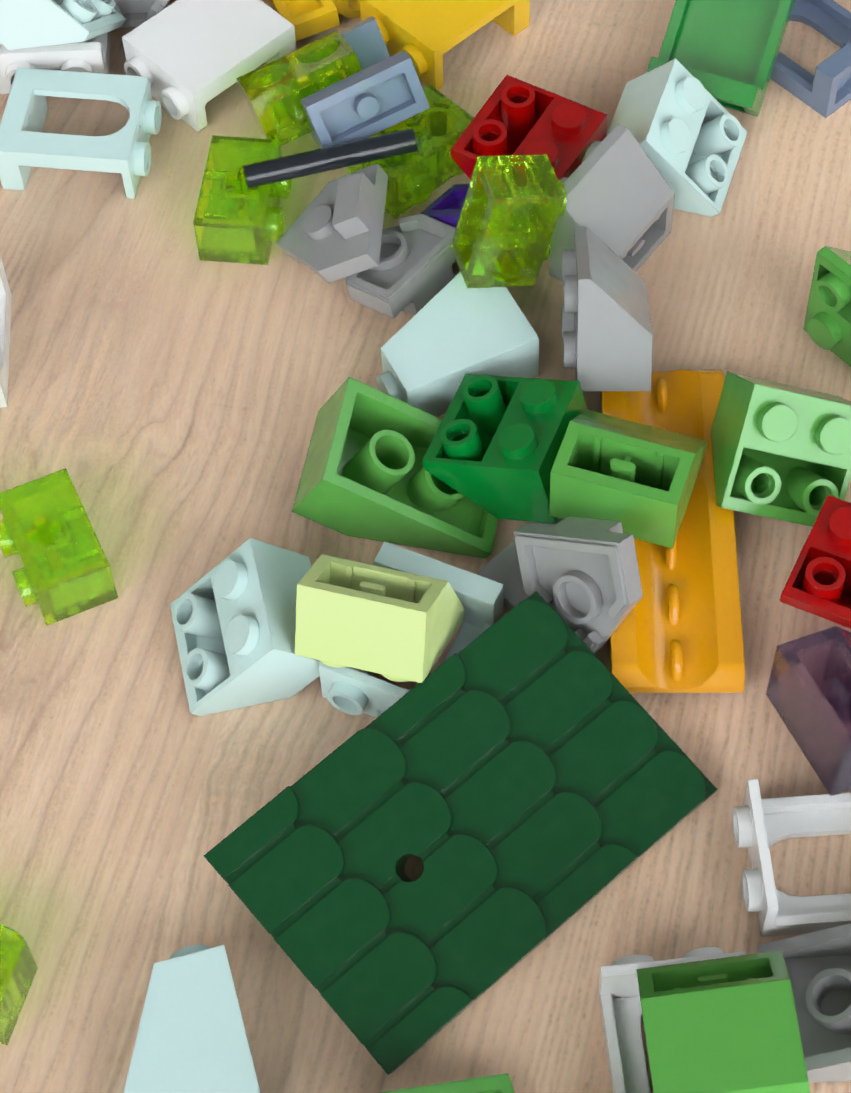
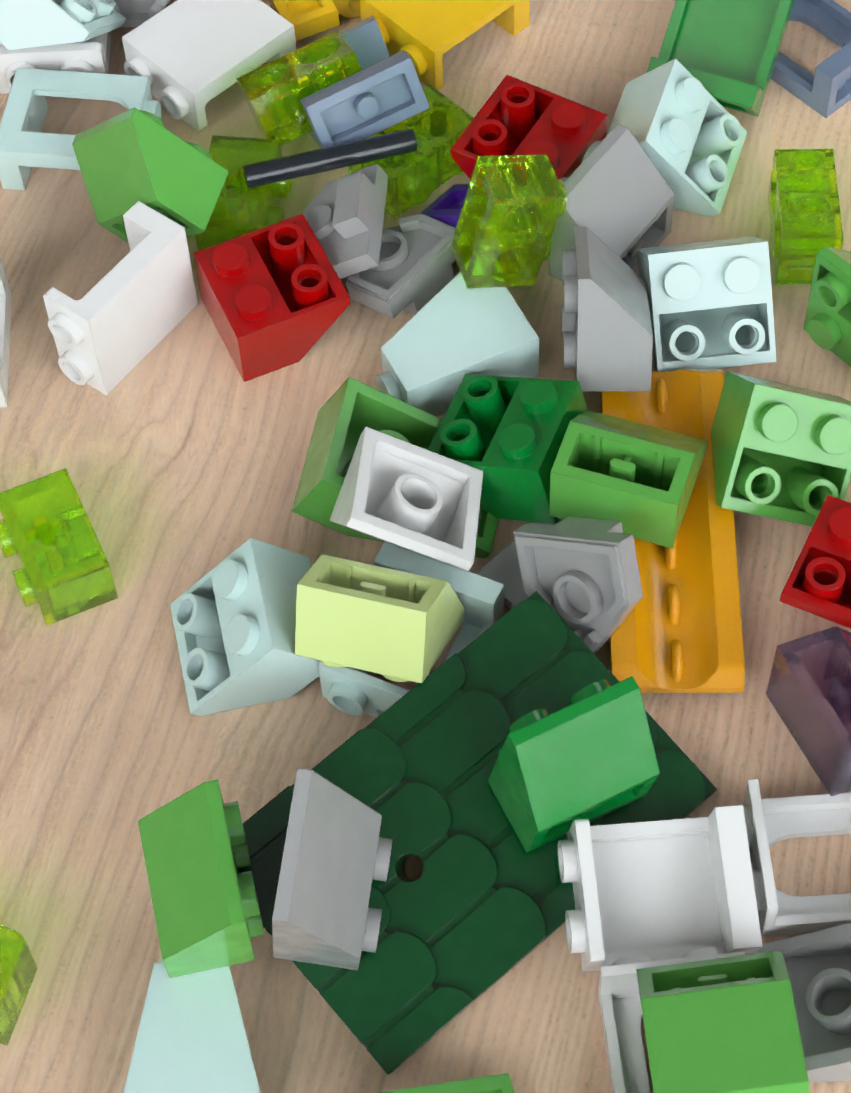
none -> white panel [43,201,198,396]
none -> bright green slope [72,107,229,243]
none -> bright green slope [138,779,265,978]
none -> red slope [193,213,350,382]
none -> light grey slope [272,768,393,970]
none -> white slope [329,427,483,571]
none -> slope [487,676,660,853]
none -> white panel [558,805,763,972]
none -> light aqua slope [637,236,777,372]
none -> clear neon green brick [768,149,843,285]

